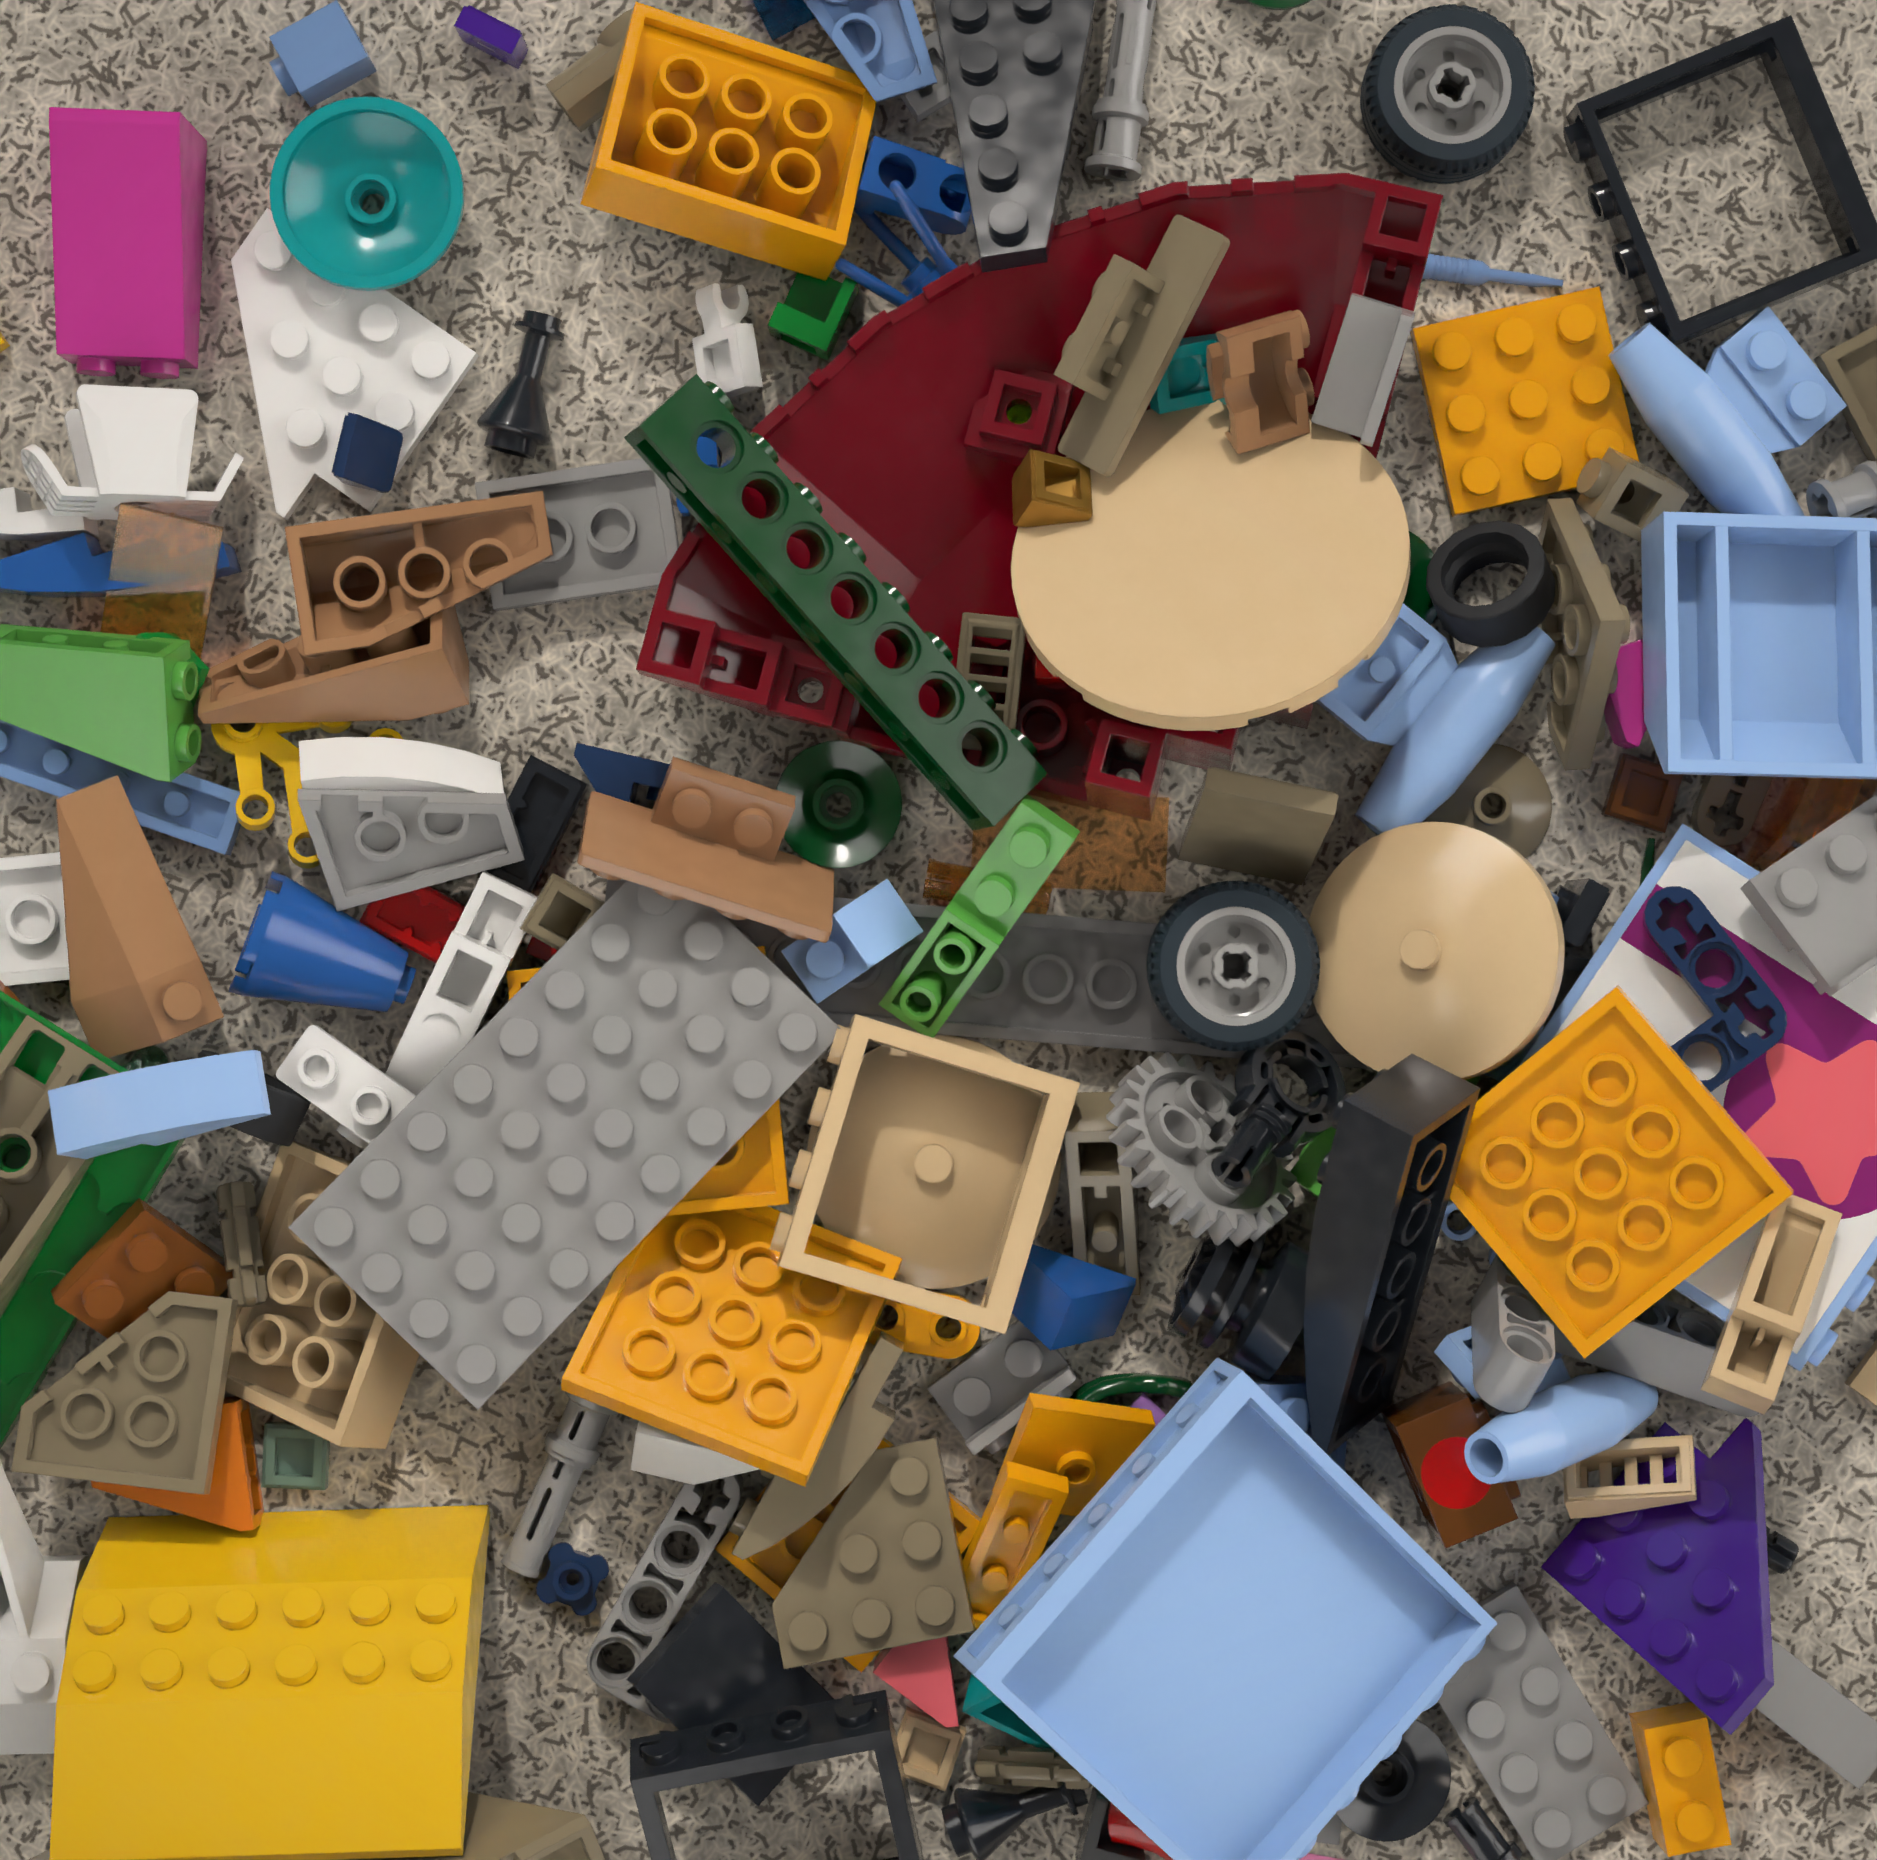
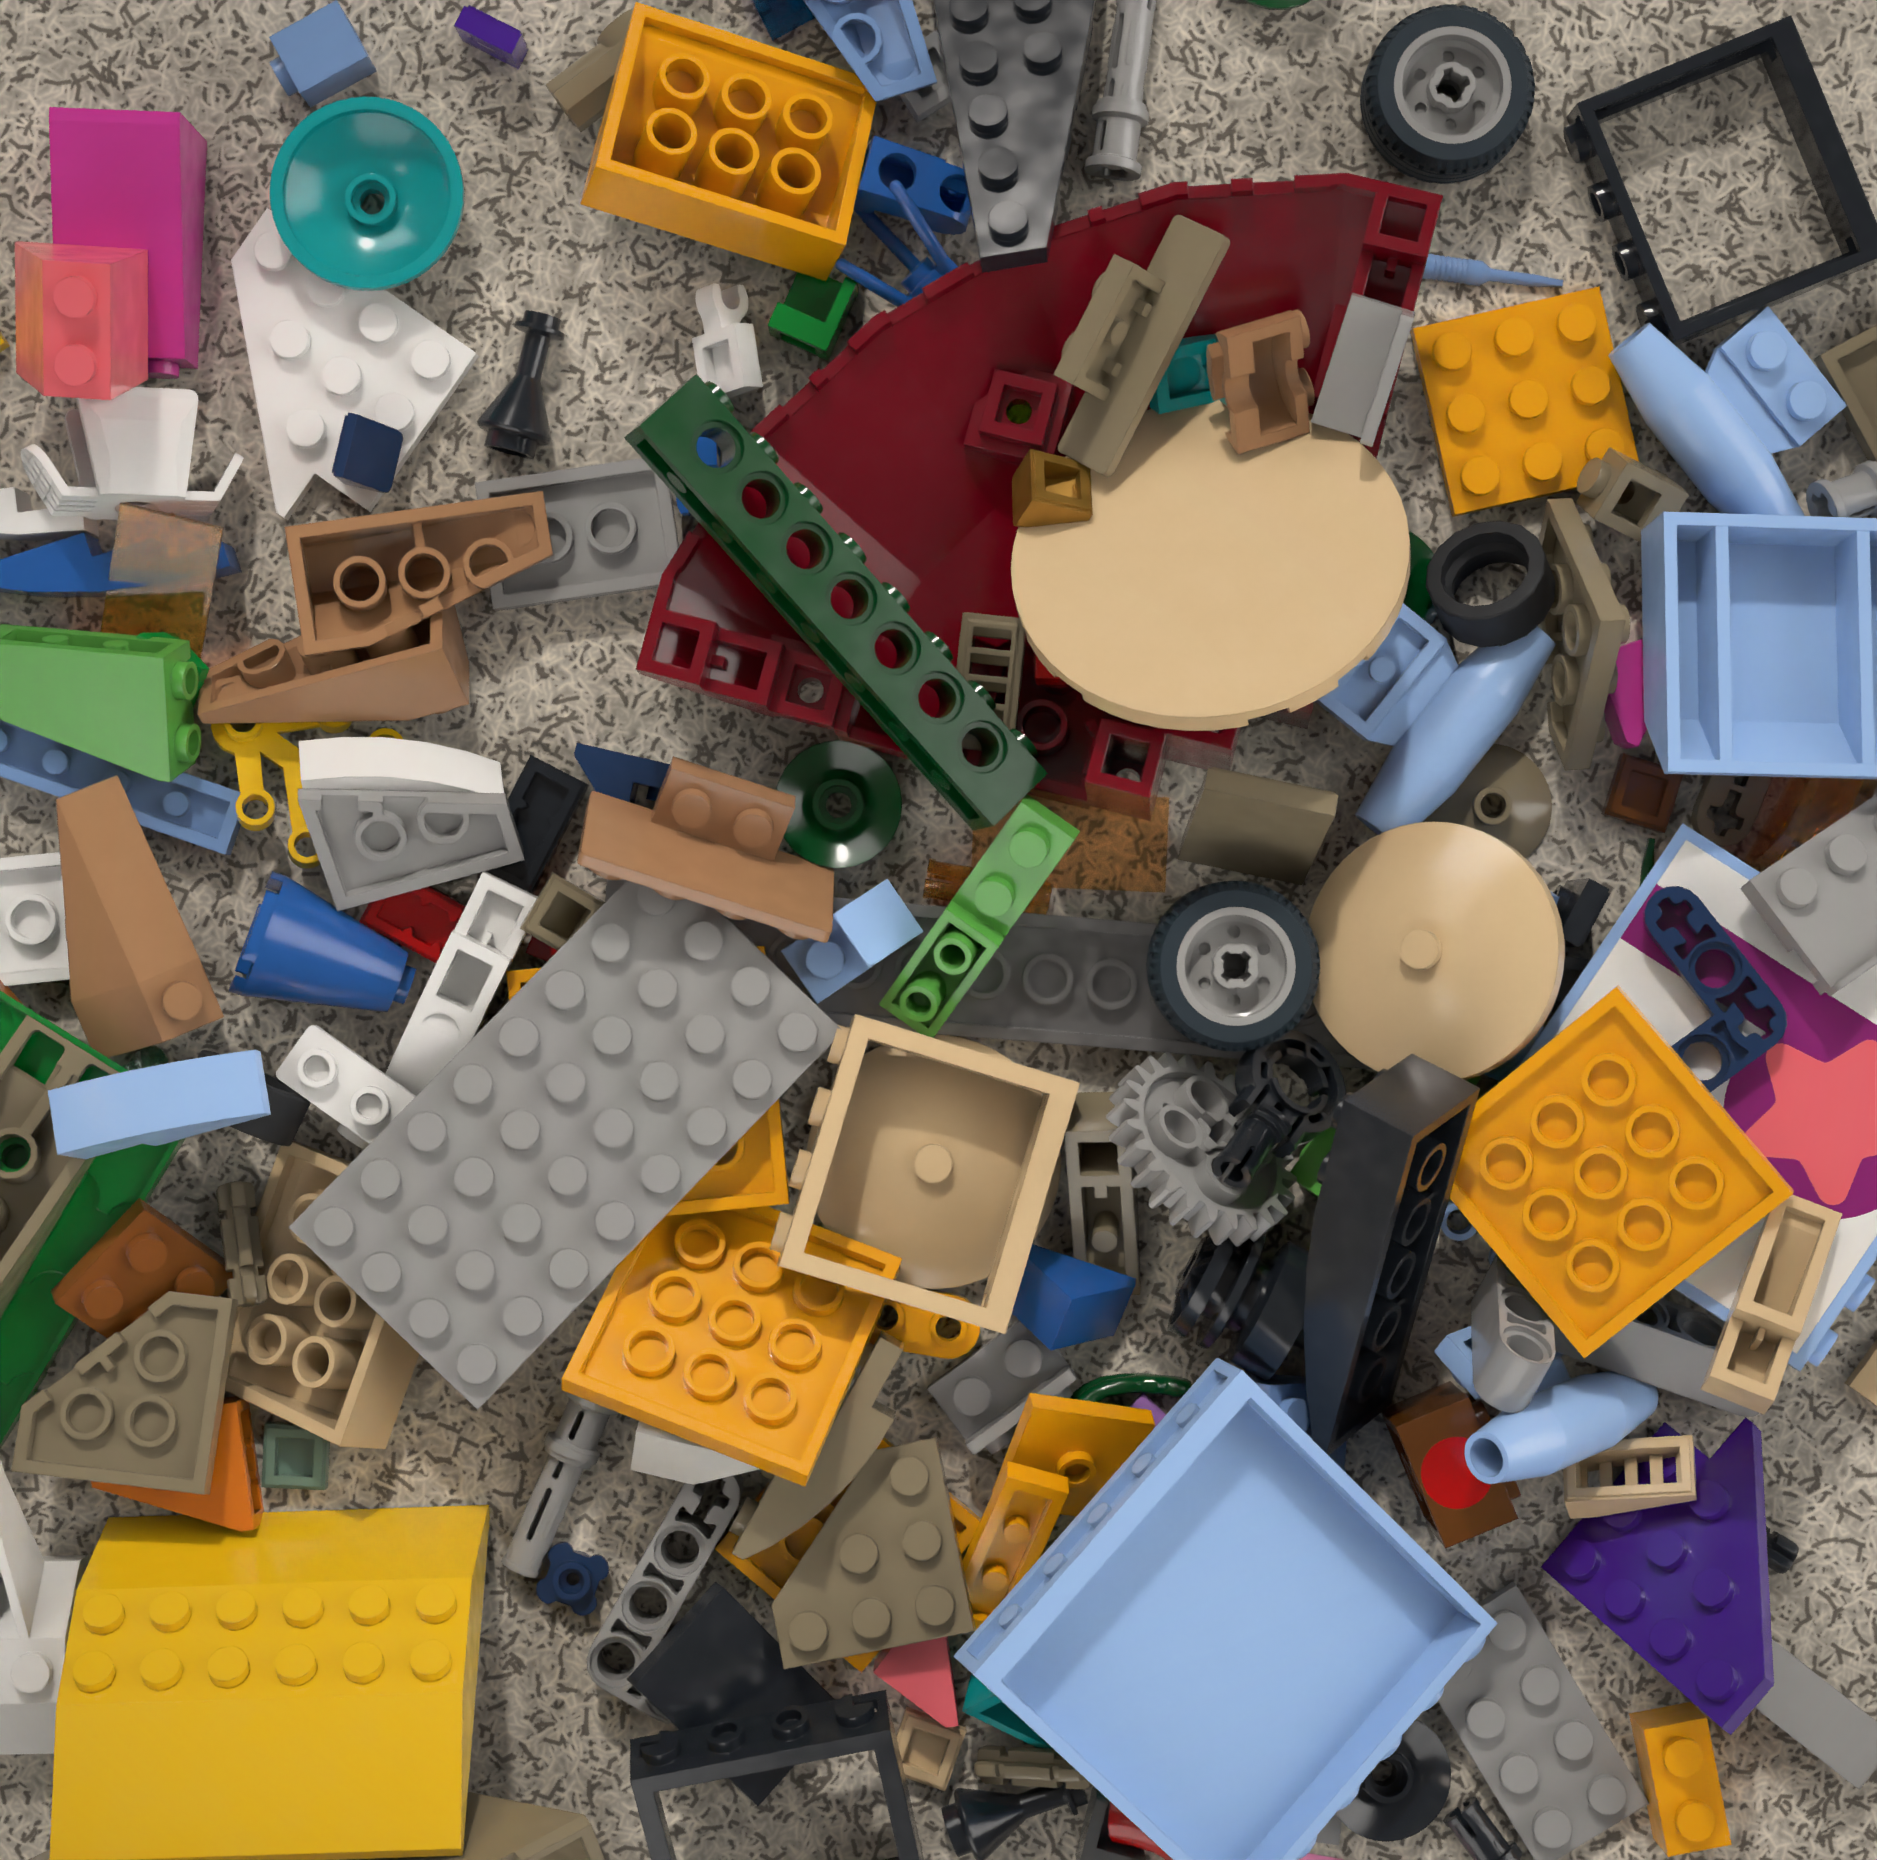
none -> coral slope [15,241,148,400]

